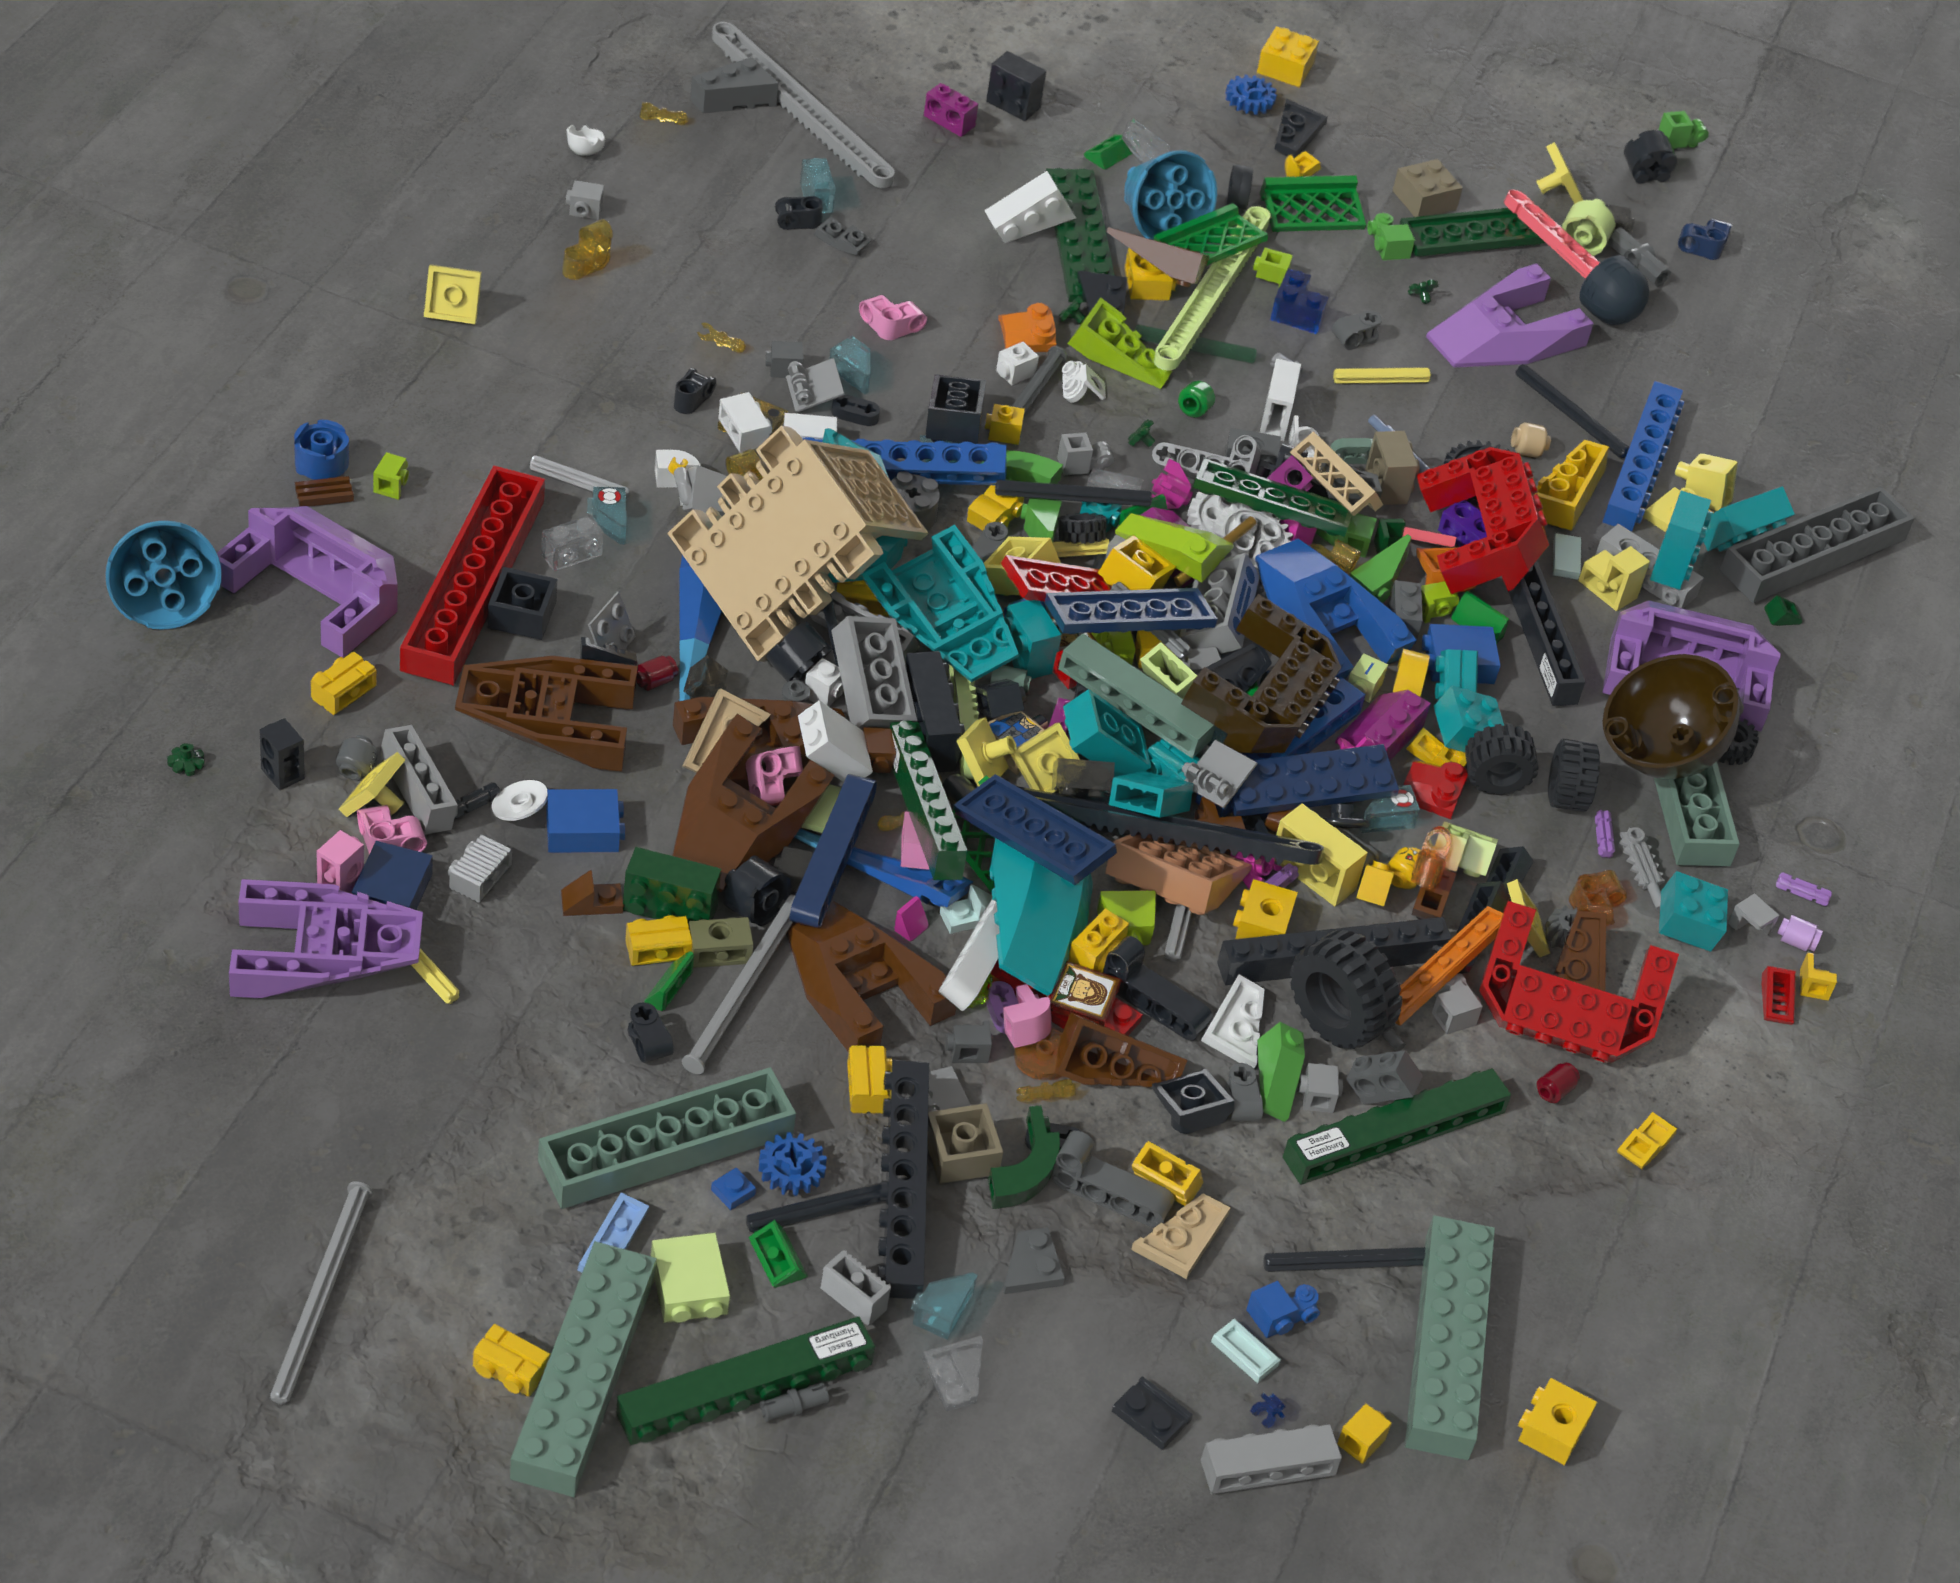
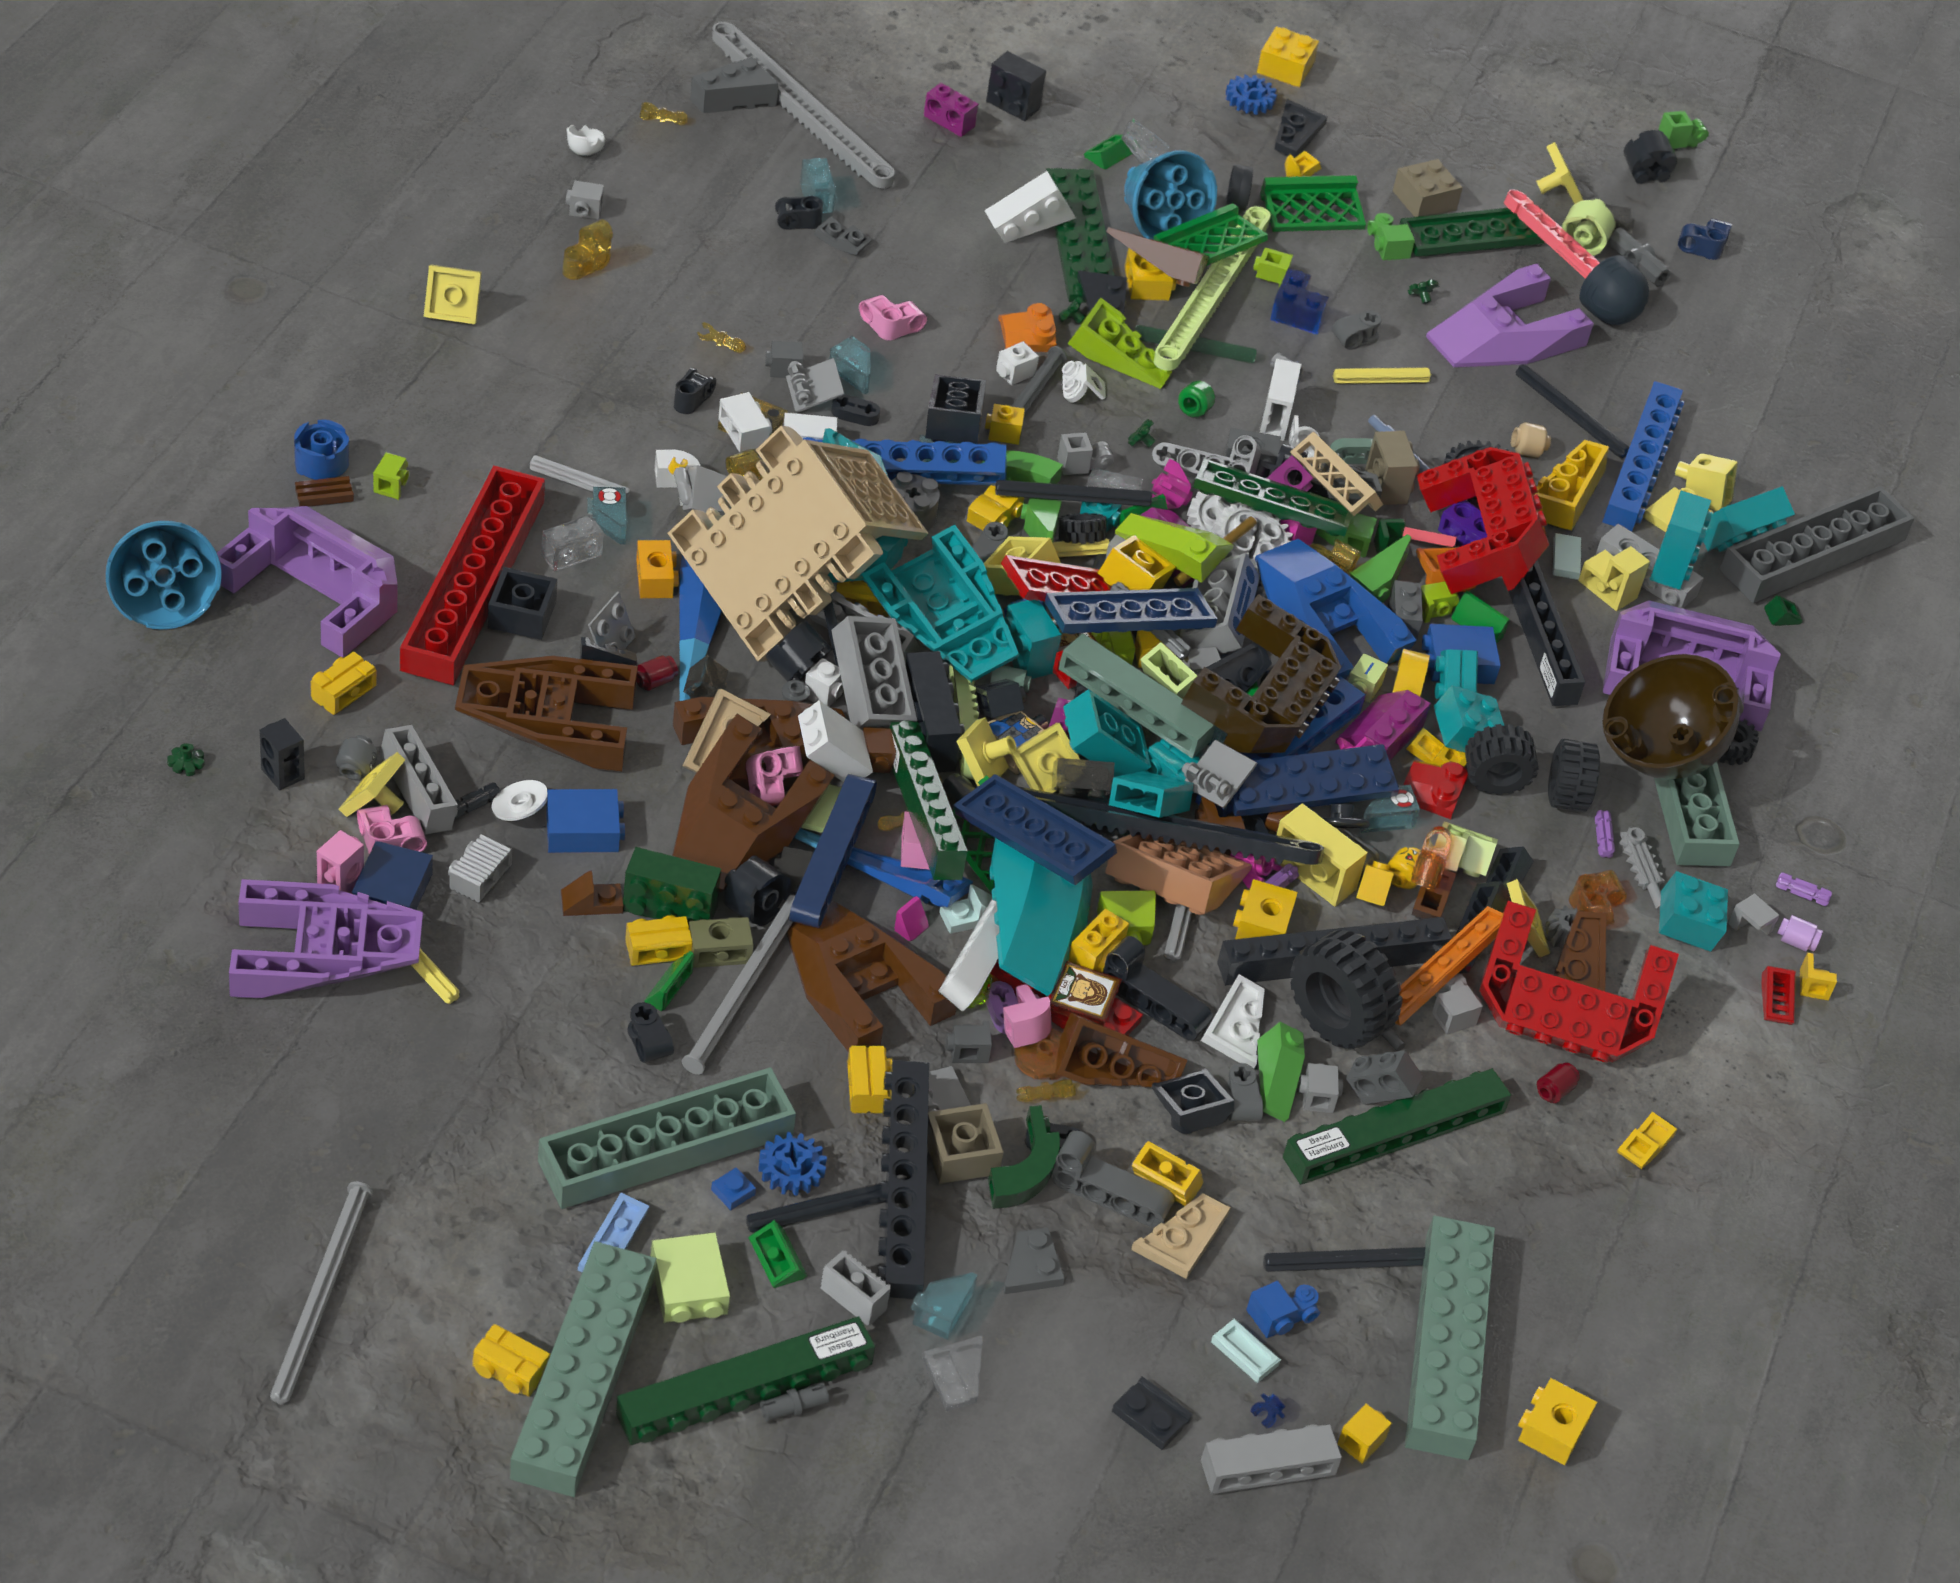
none -> light orange brick [636,540,679,598]

